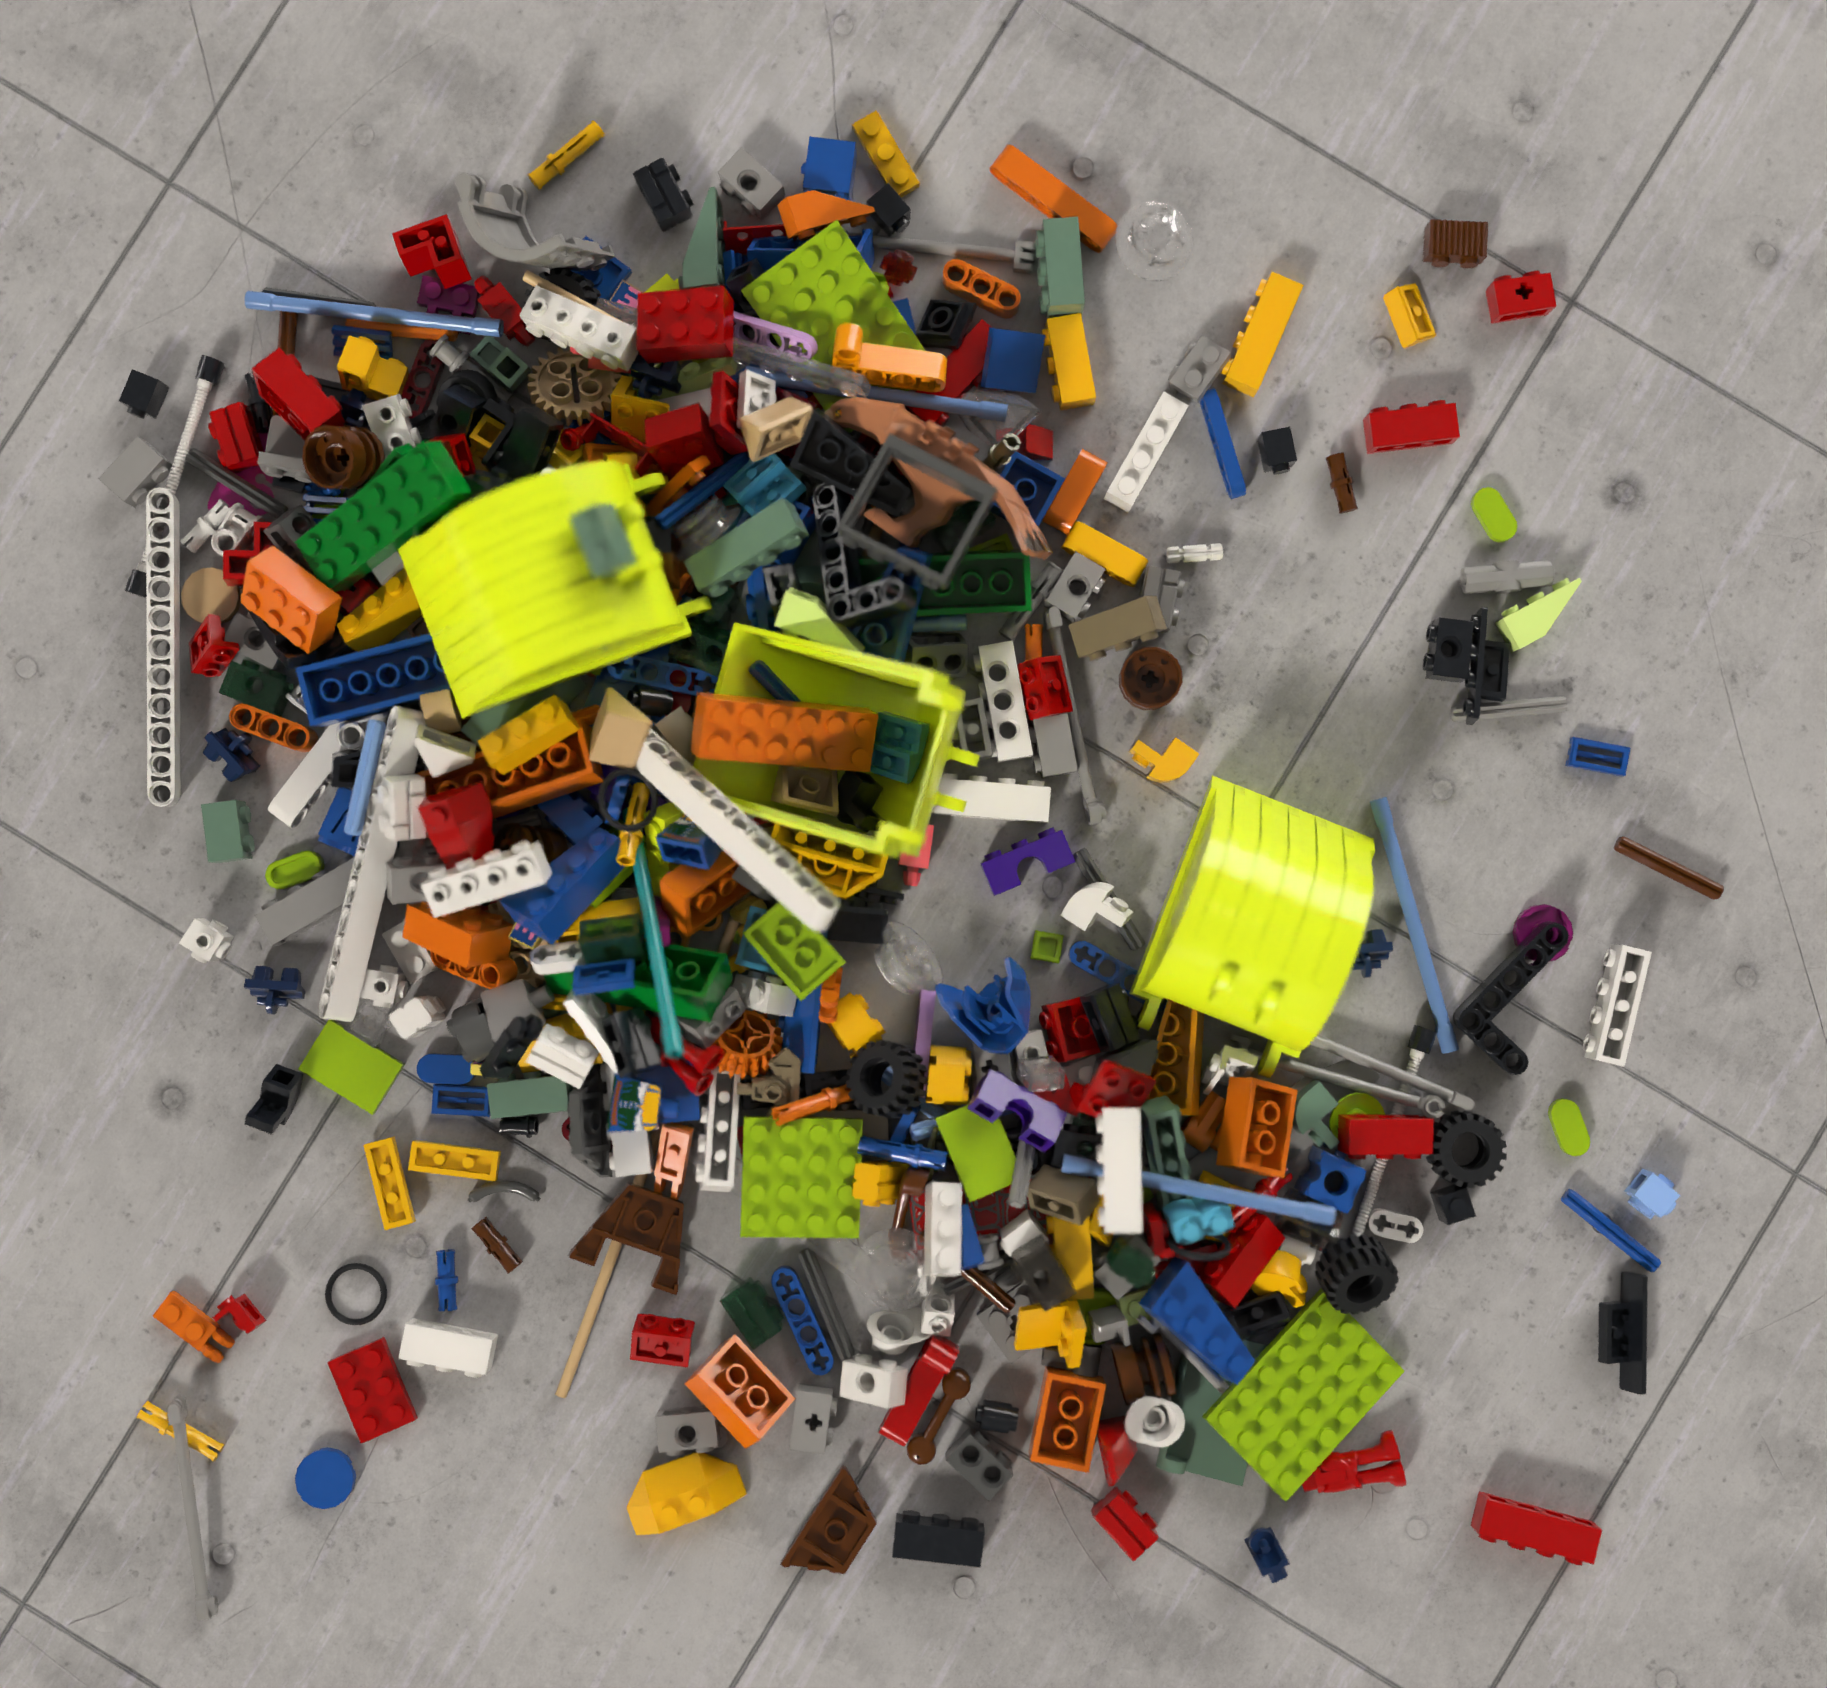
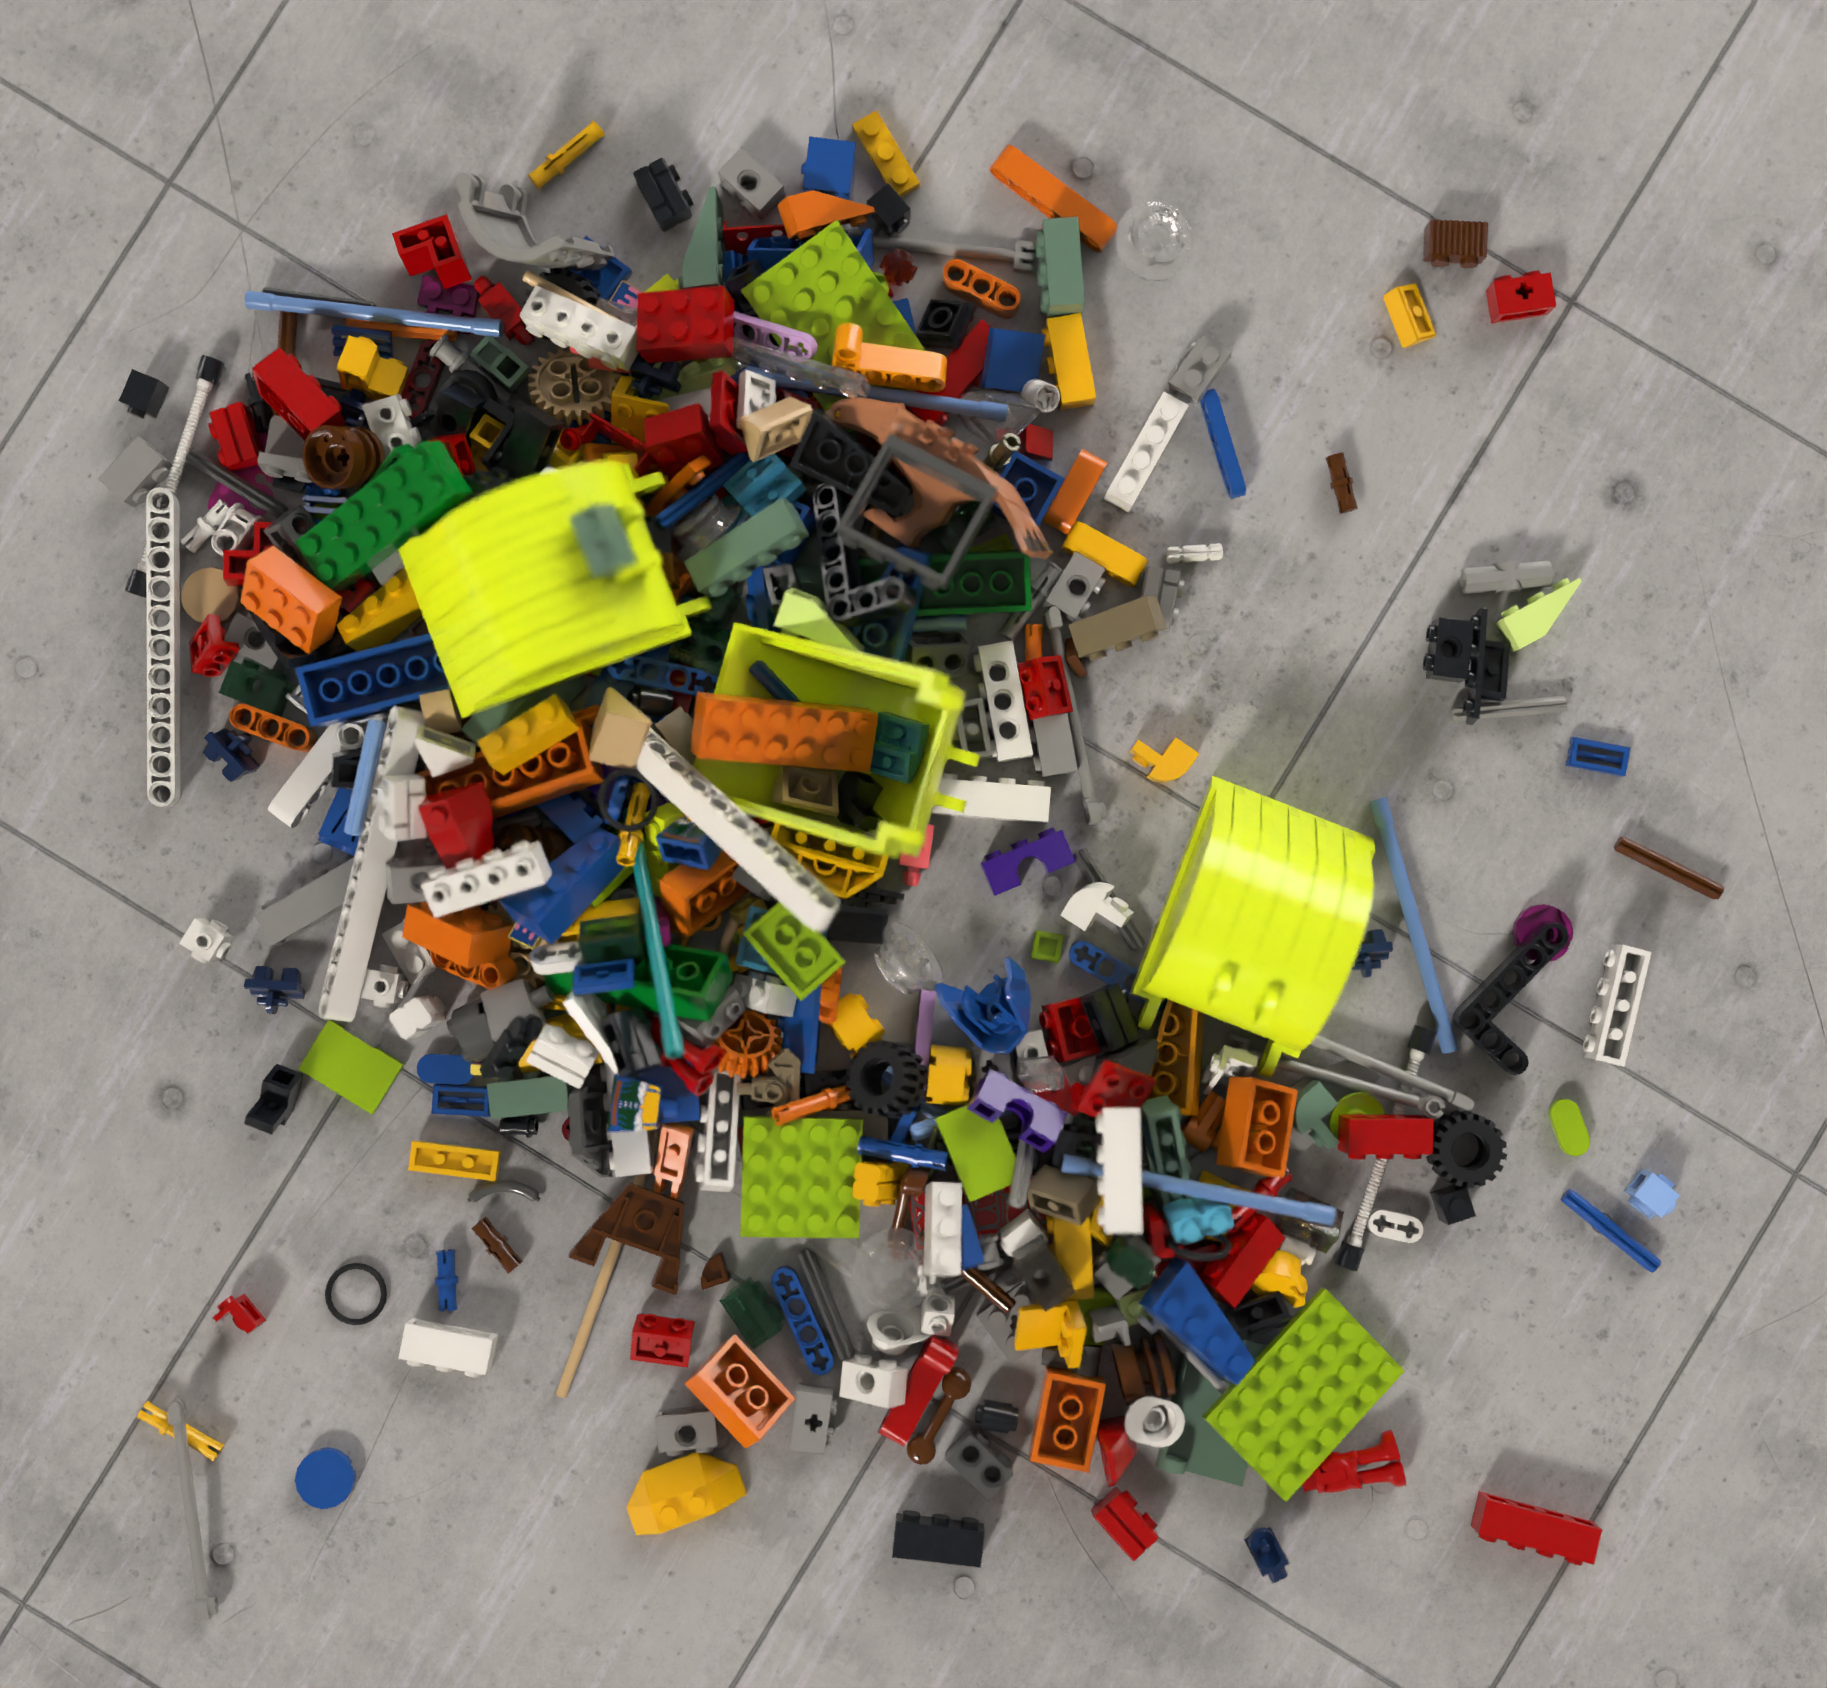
orange hinge [153,1291,235,1363] -> none
sand green brick [201,800,255,863] -> none
lime tile [265,850,325,890] -> none
red plate [327,1337,418,1444] -> none
yellow plate [363,1136,416,1230] -> none
reddish brown wing [780,1465,877,1574] -> none
reddish brown wheel [1119,647,1182,710] -> none
yellow brick [1221,272,1304,398] -> none
black brick [1257,427,1297,475] -> none
blue piece [1294,1145,1367,1214] -> none
black tyre [1315,1234,1399,1314] -> none
red brick [1363,400,1460,454] -> none
lime tile [1471,487,1517,542] -> none
black bracket [1598,1271,1648,1395] -> none
none -> reddish brown tile [701,1251,731,1290]
none -> white wheel [1022,379,1060,413]
none -> reddish brown tile [1065,637,1088,678]

